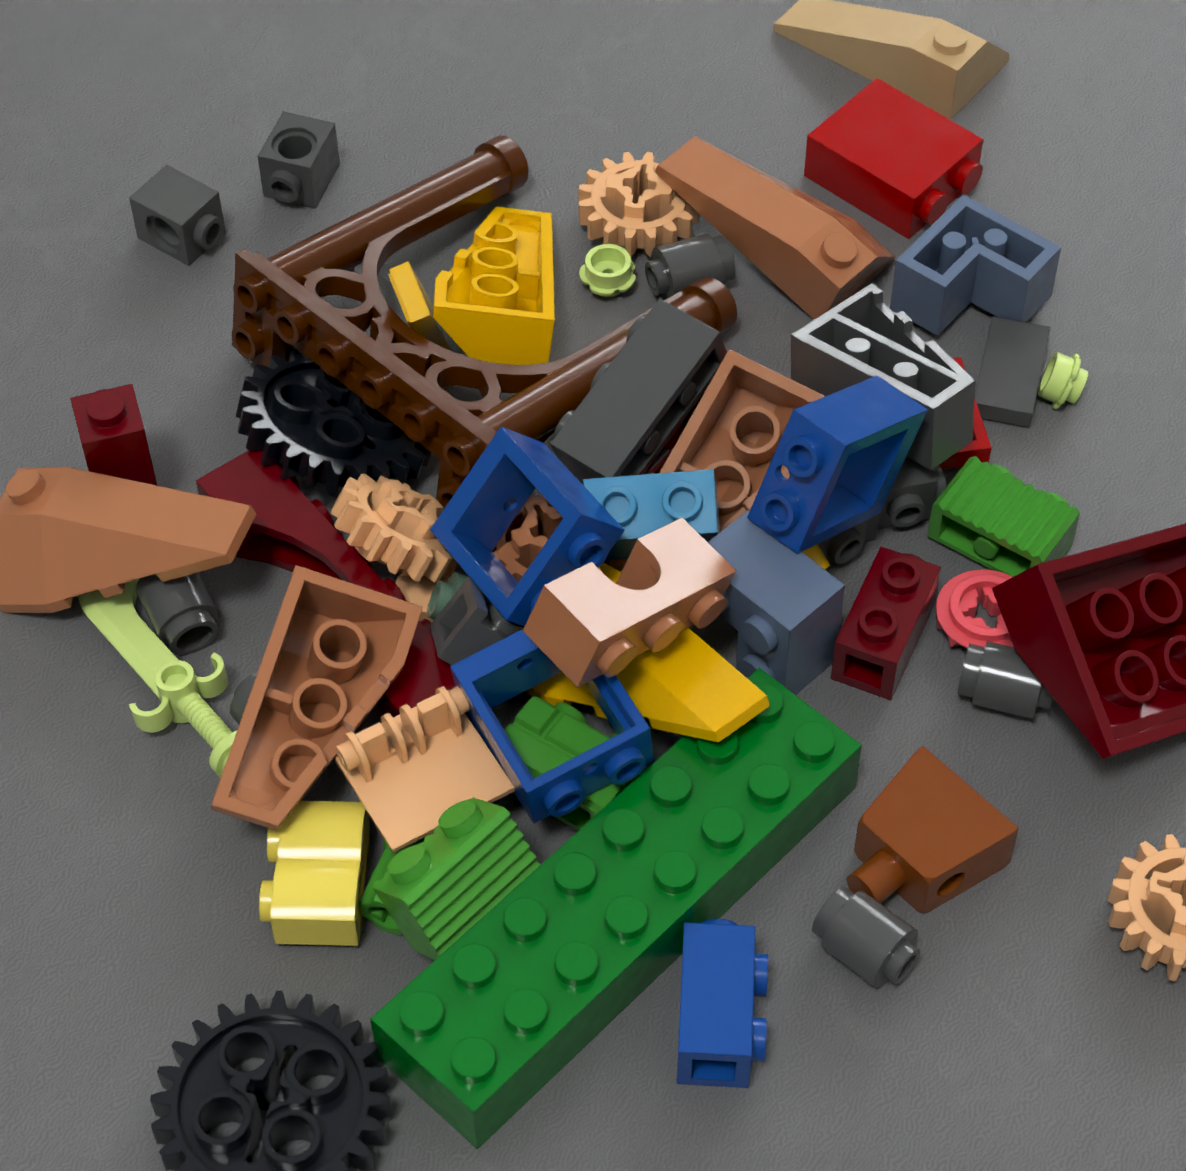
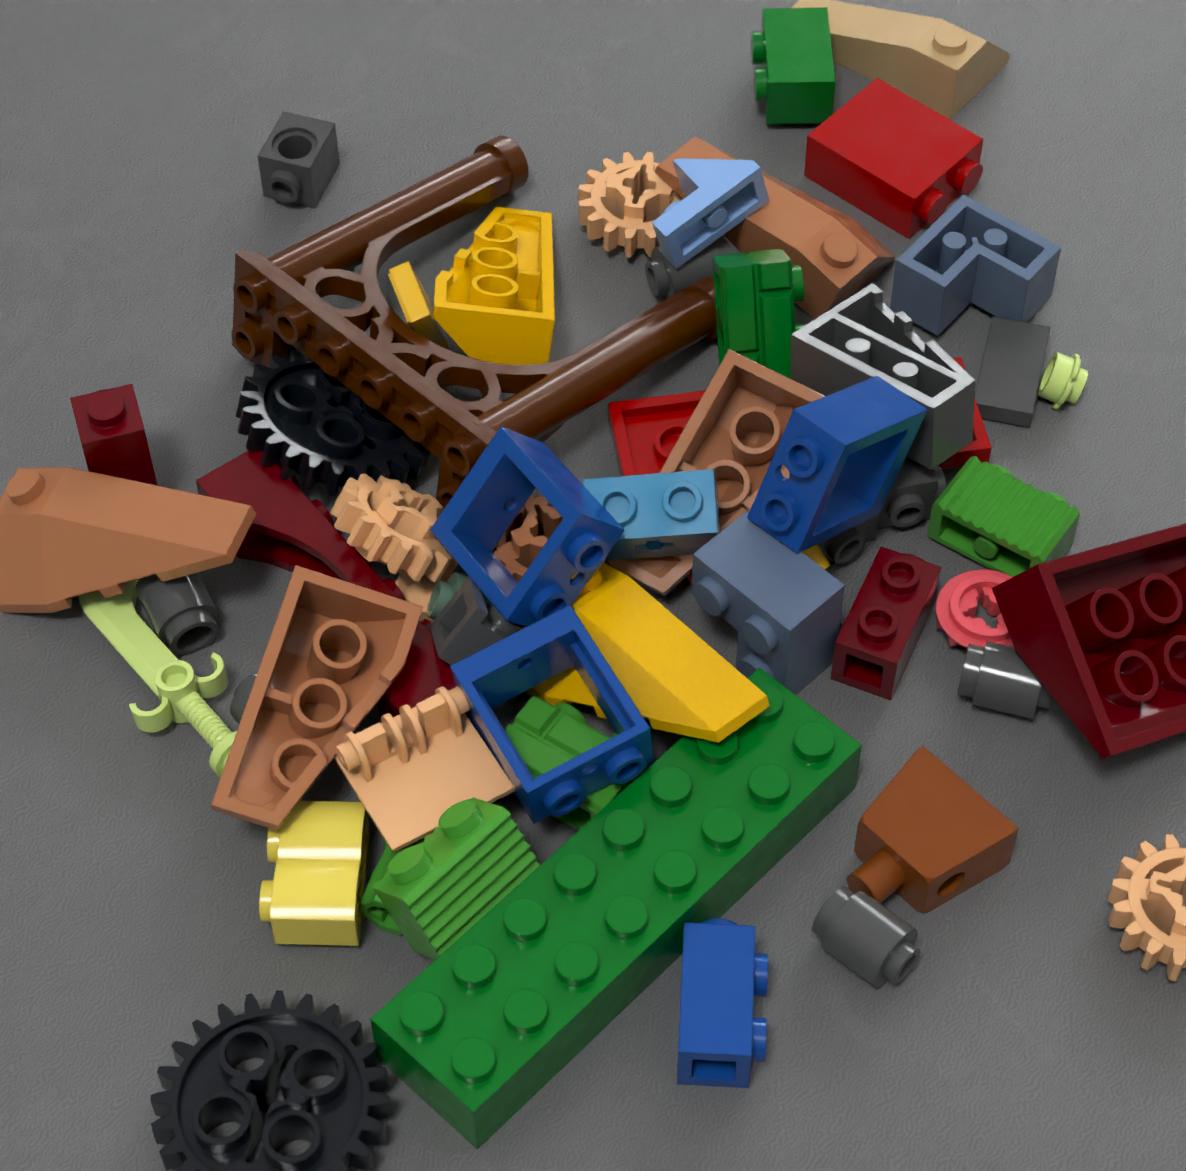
dark grey brick [129,165,226,266] -> none
nougat arch [523,518,737,687] -> none
dark grey wedge [550,298,727,481] -> none
yellowish green plate [579,244,636,297] -> none
none -> light blue slope [652,158,769,269]
none -> green brick [712,249,804,379]
none -> green brick [751,7,836,124]

